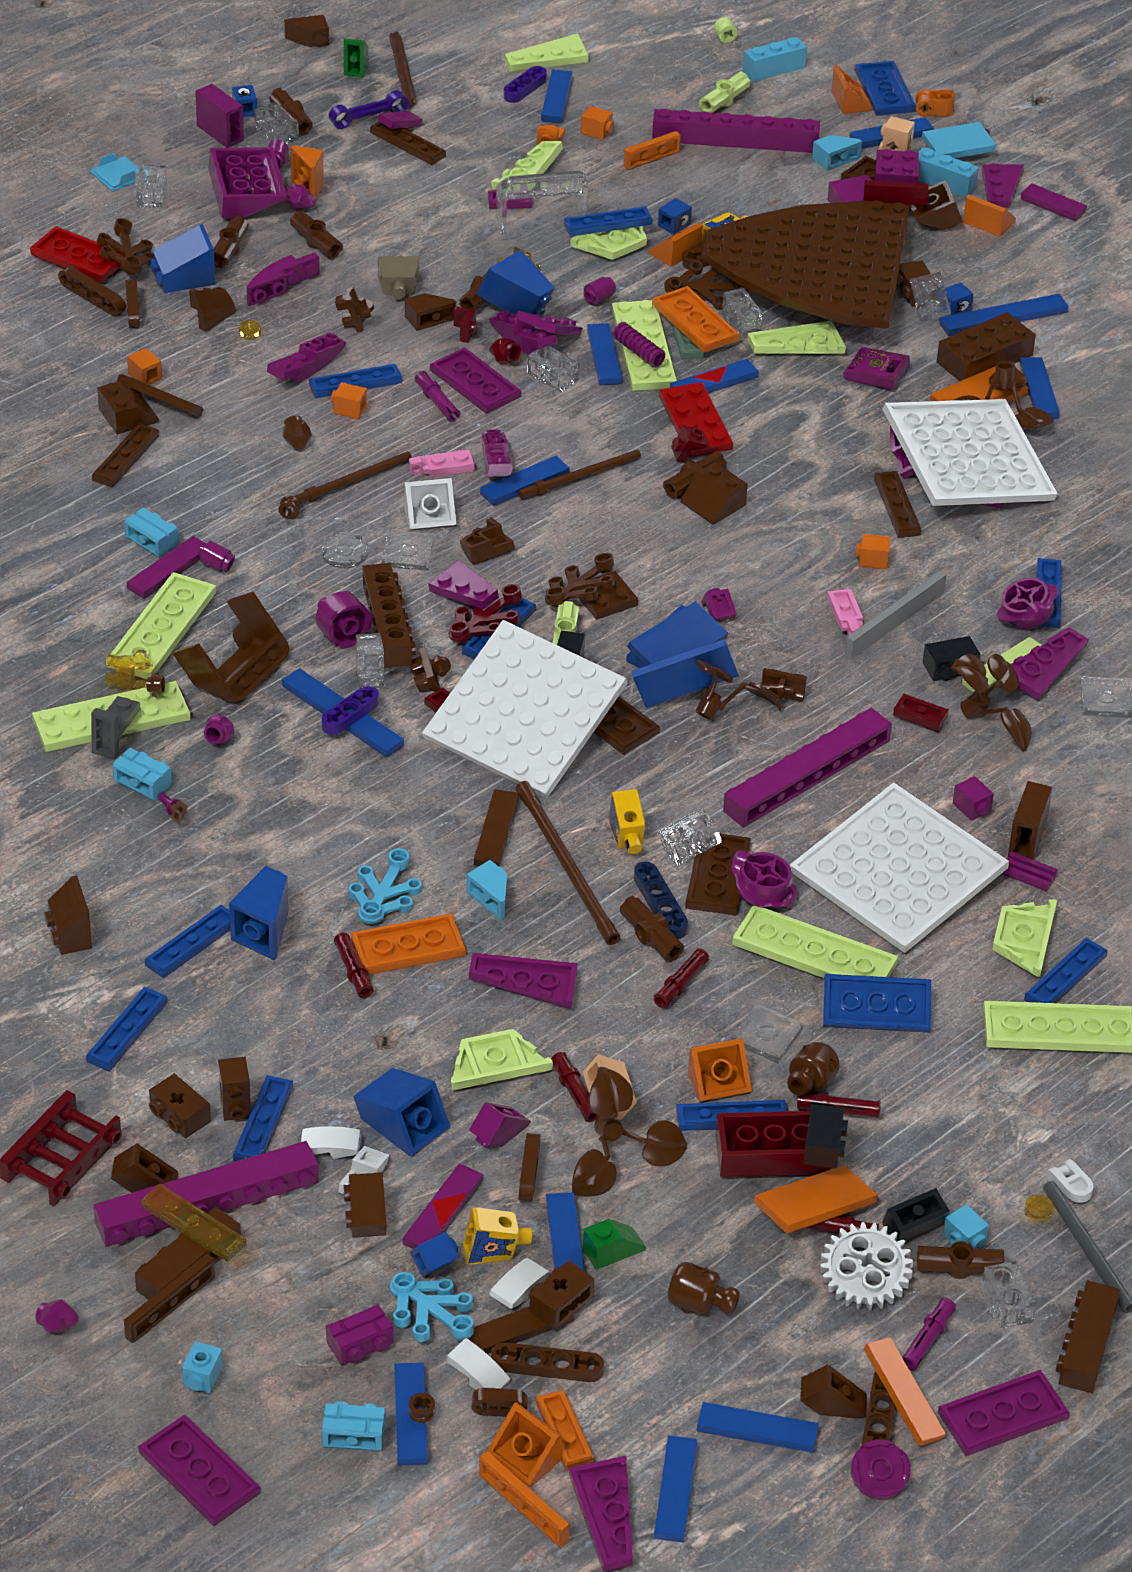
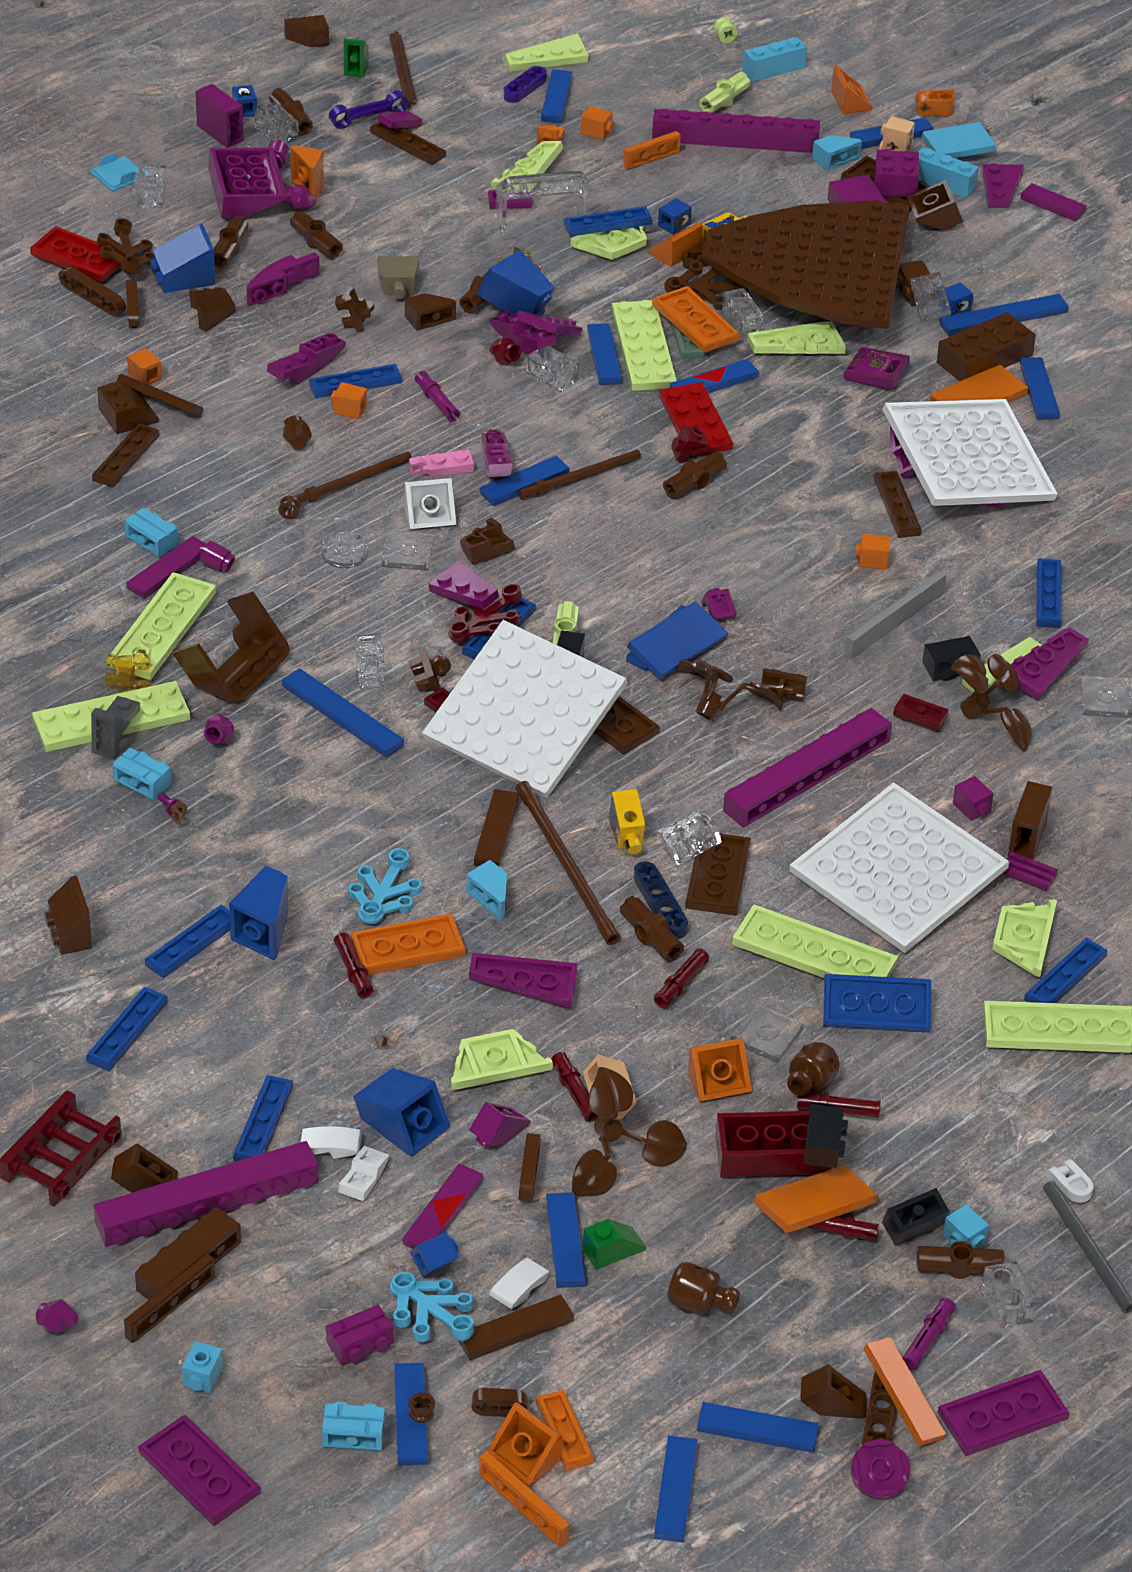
clear yellow tile [141,1184,246,1262] -> none
reddish brown plate [146,673,165,697] -> none
reddish brown brick [149,1073,211,1139] -> none
reddish brown brick [218,1057,251,1121] -> none
clear yellow tile [239,320,261,340] -> none
magenta brick [316,591,372,648] -> none
dark purple beam [322,686,379,735] -> none
reddish brown brick [343,1172,387,1238] -> none
reddish brown brick [362,563,416,668] -> none
magenta tile [430,347,521,414] -> none
white slope [447,1338,510,1389] -> none
dark red bracket [453,306,478,343] -> none
yellow torso [462,1207,532,1265] -> none
reddish brown beam [491,1342,604,1382] -> none
reddish brown brick [529,1260,594,1330] -> none
reddish brown plant [545,553,614,607] -> none
magenta wing [569,1455,633,1572] -> none
reddish brown plate [578,571,638,620] -> none
magenta brick [583,277,616,305] -> none
magenta piece [613,322,666,368] -> none
blue tile [631,639,739,708] -> none
blue tile [676,1100,787,1131] -> none
reddish brown slope [680,462,748,525] -> none
magenta piece [731,850,797,909] -> none
white gear [820,1222,913,1311] -> none
bright pink hinge [827,589,863,636] -> none
blue tile [854,61,916,116] -> none
dark red tile [863,180,929,206] -> none
reddish brown plant [952,361,1054,428] -> none
orange slope [963,194,1016,237] -> none
magenta piece [997,578,1059,629] -> none
clear yellow tile [1024,1195,1053,1222] -> none
reddish brown brick [1056,1280,1121,1394] -> none

